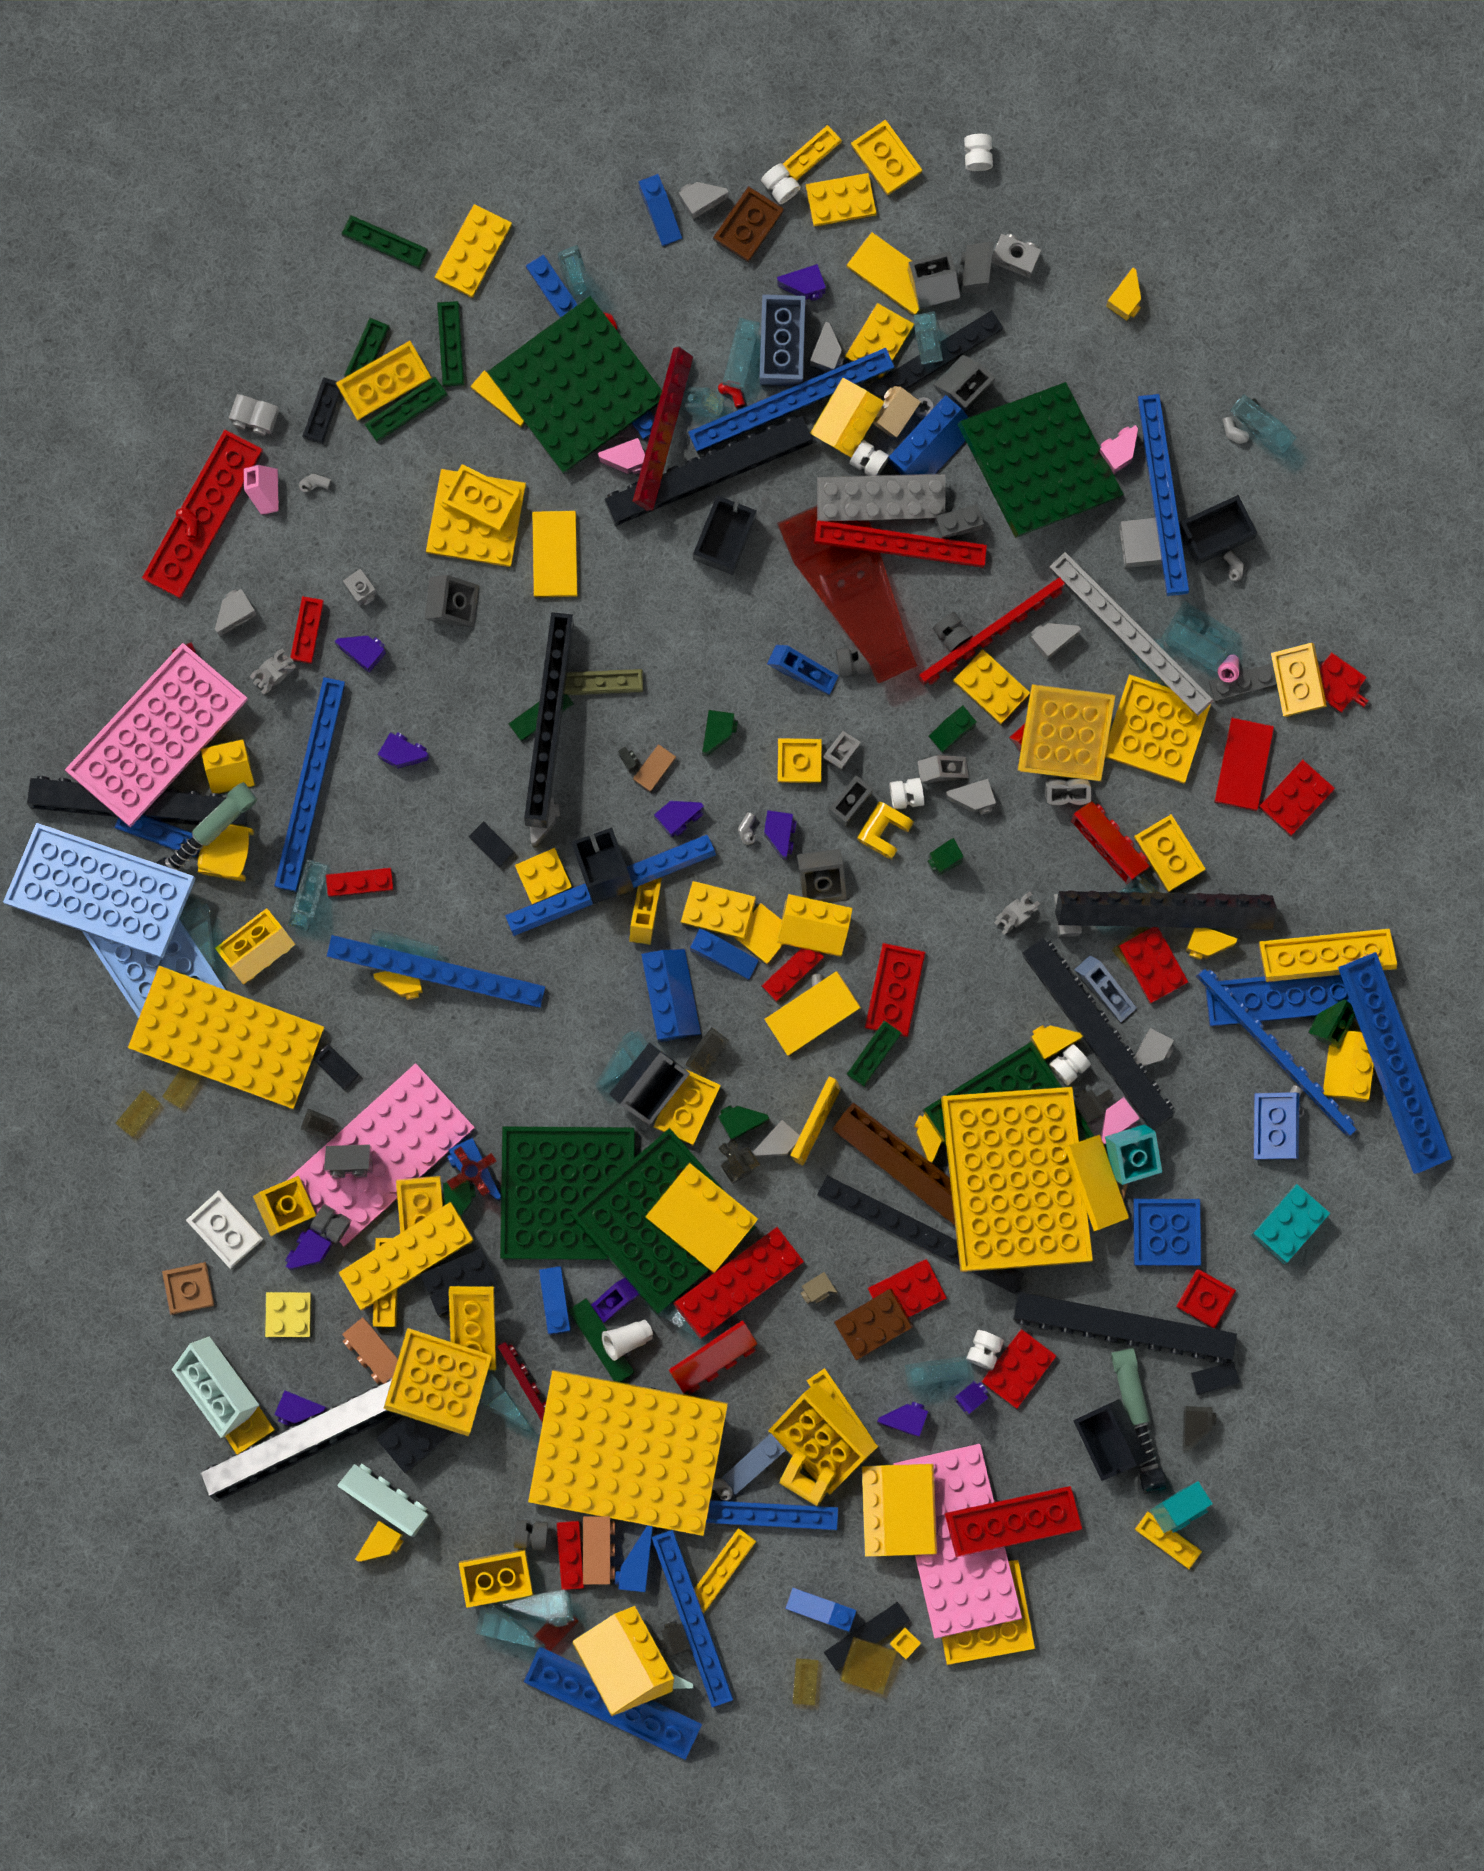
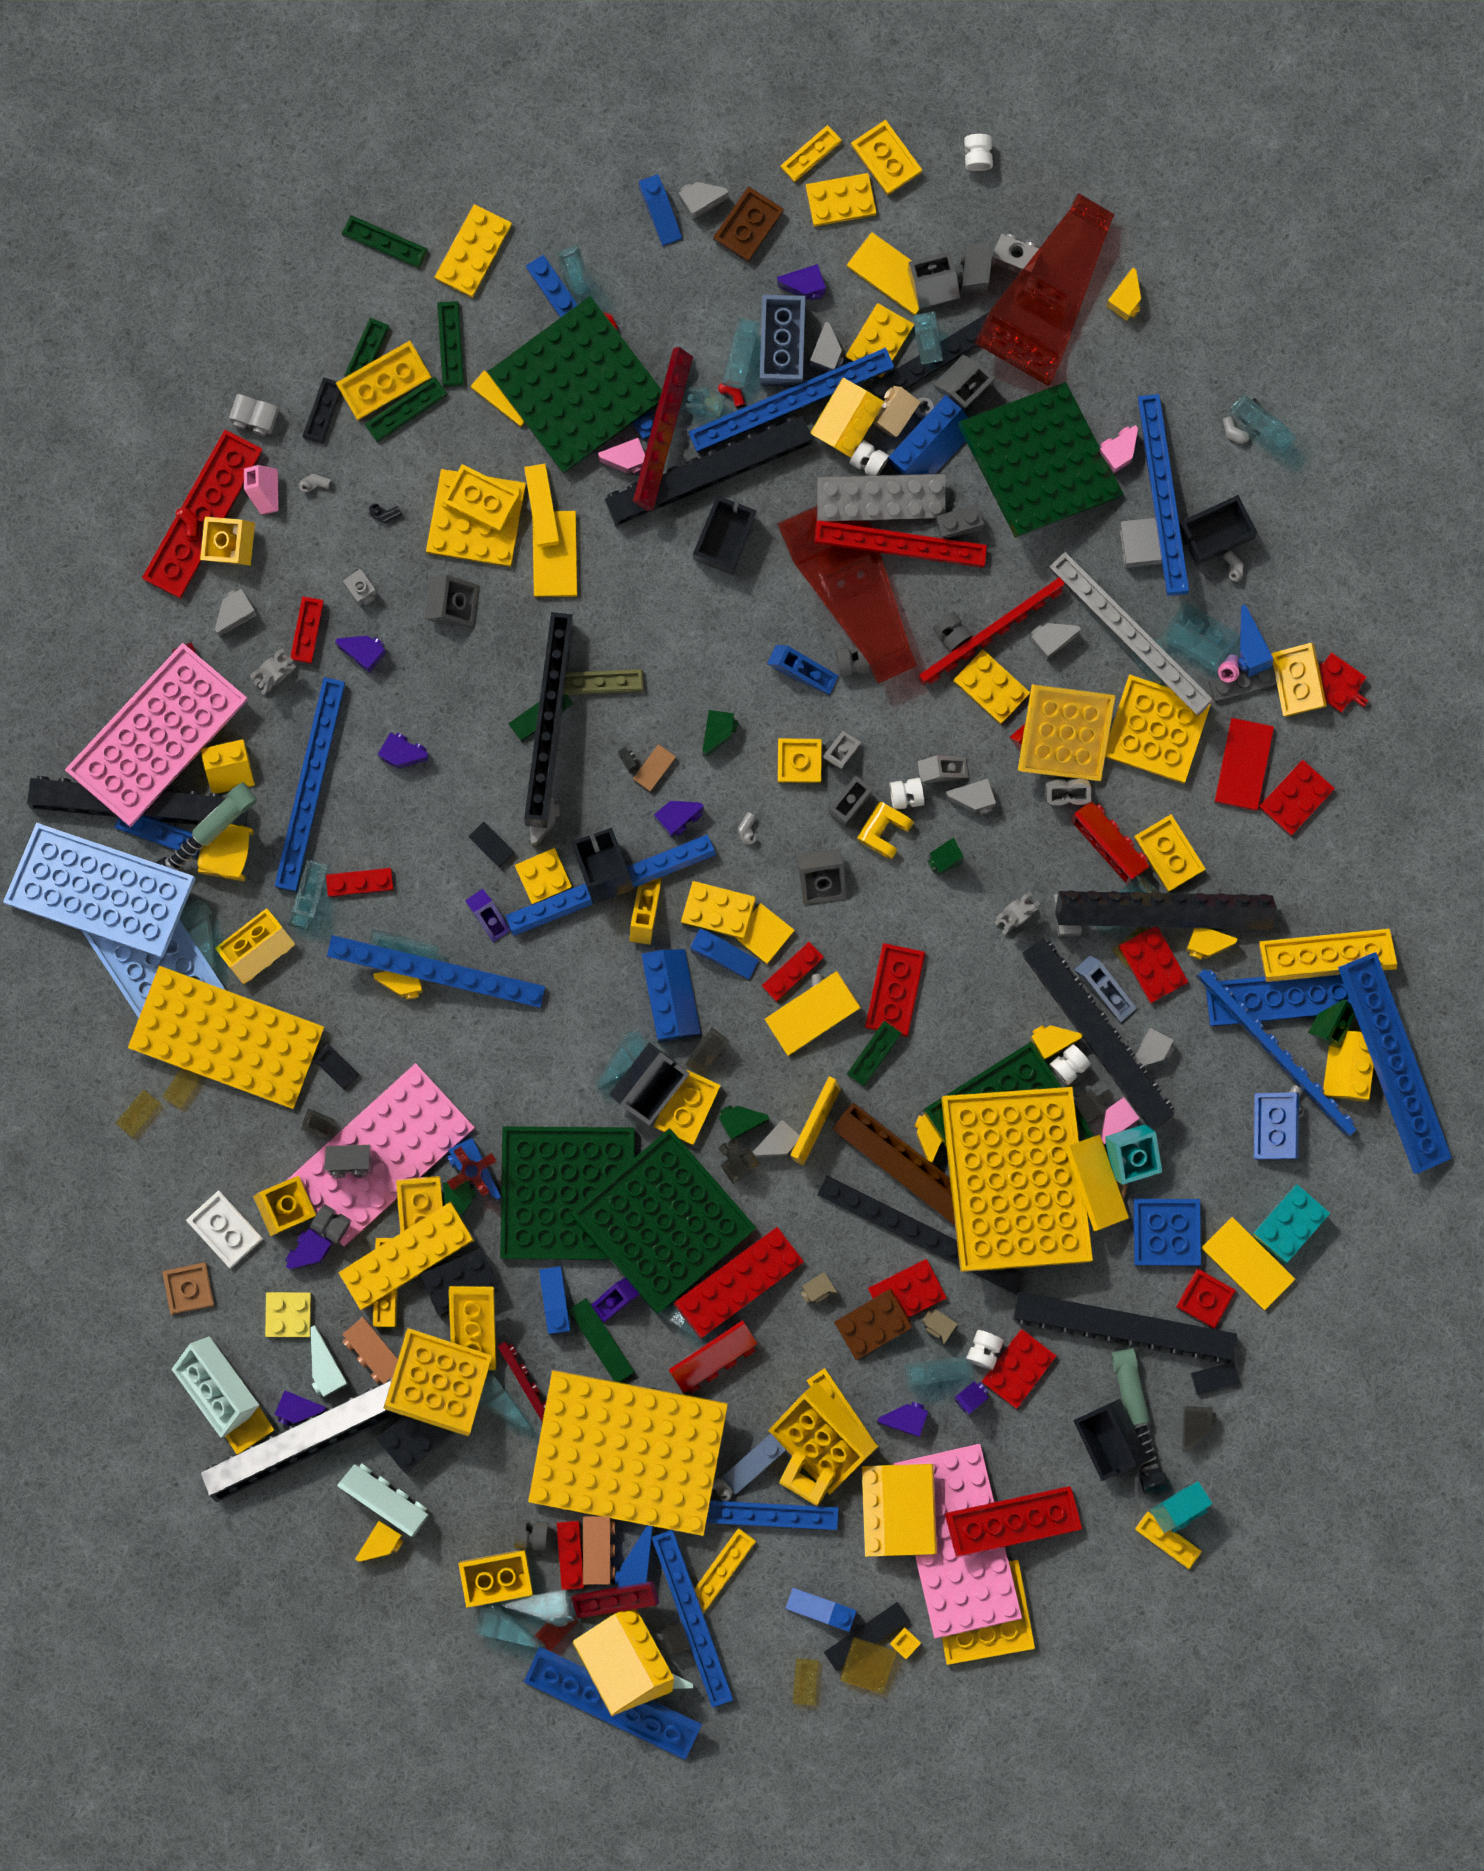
white plant [602,1320,653,1361] -> none
yellow slope [645,1163,758,1273] -> none
white wheel [761,163,801,204] -> none
dark purple slope [764,810,797,860] -> none
yellow slope [777,894,852,957] -> none
dark green slope [928,705,977,753] -> none
none -> yellow slope [200,517,255,566]
none -> light aqua slope [311,1325,348,1397]
none -> black arm [369,504,402,523]
none -> dark purple slope [465,888,511,942]
none -> yellow tile [524,464,559,547]
none -> dark red plate [571,1582,659,1618]
none -> dark tan window [922,1309,957,1345]
none -> clear red wing [975,193,1115,386]
none -> yellow tile [1201,1217,1295,1311]
none -> blue slope [1238,604,1273,677]

